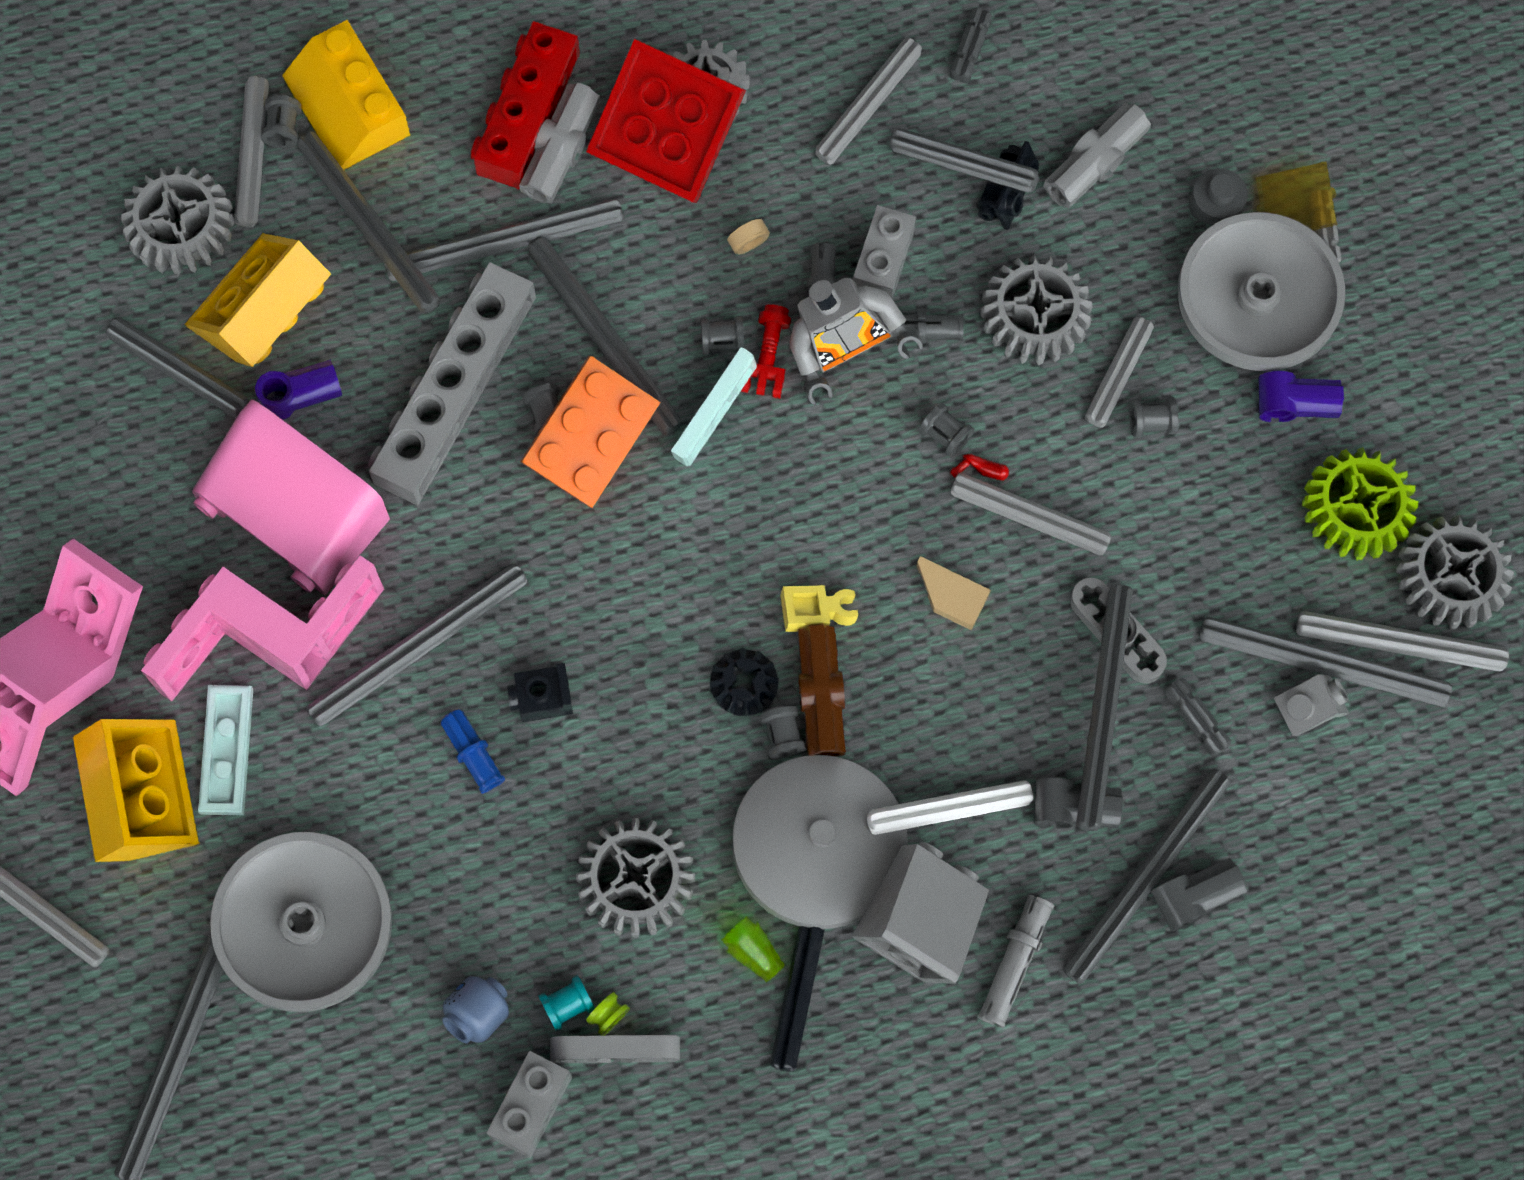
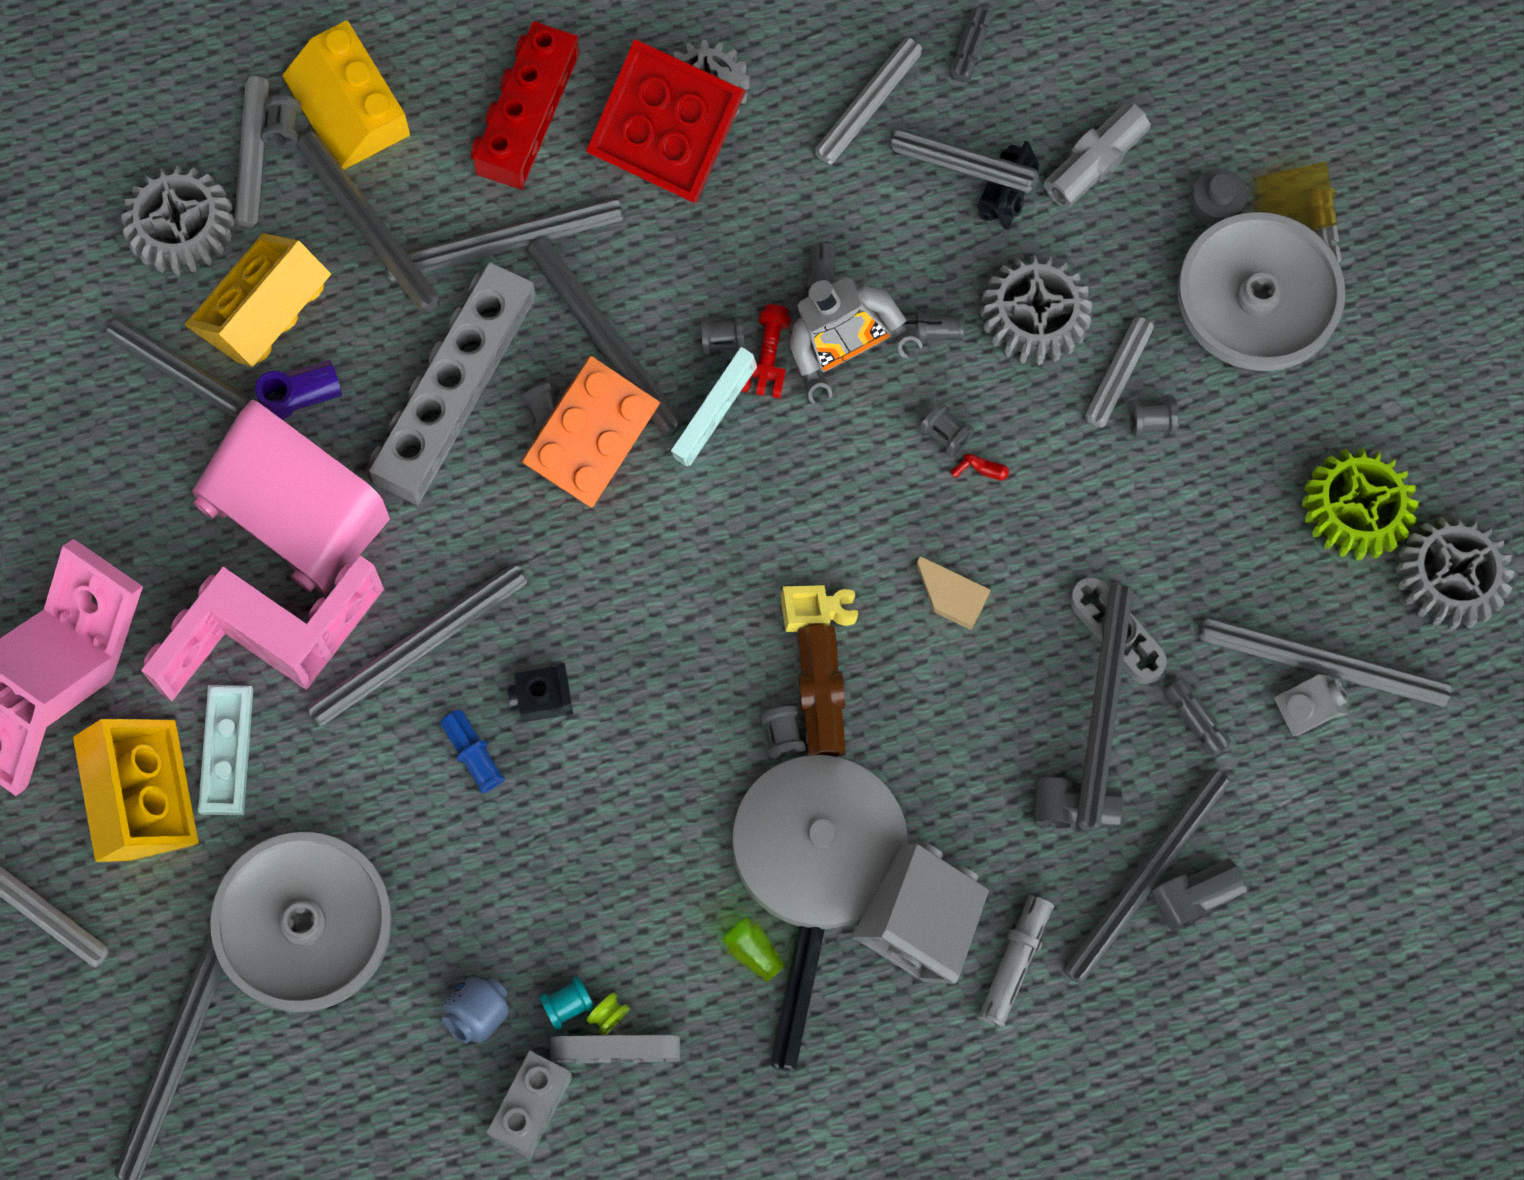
light grey piece [519,82,601,204] -> none
light grey gear [576,818,695,938] -> none
black gear [710,647,779,716] -> none
tan tile [727,219,770,254] -> none
light grey brick [853,205,917,299] -> none
white axle [867,780,1034,835] -> none
light grey axle [951,473,1111,555] -> none
dark purple piece [1258,371,1344,422] -> none
light grey axle [1296,611,1509,672] -> none

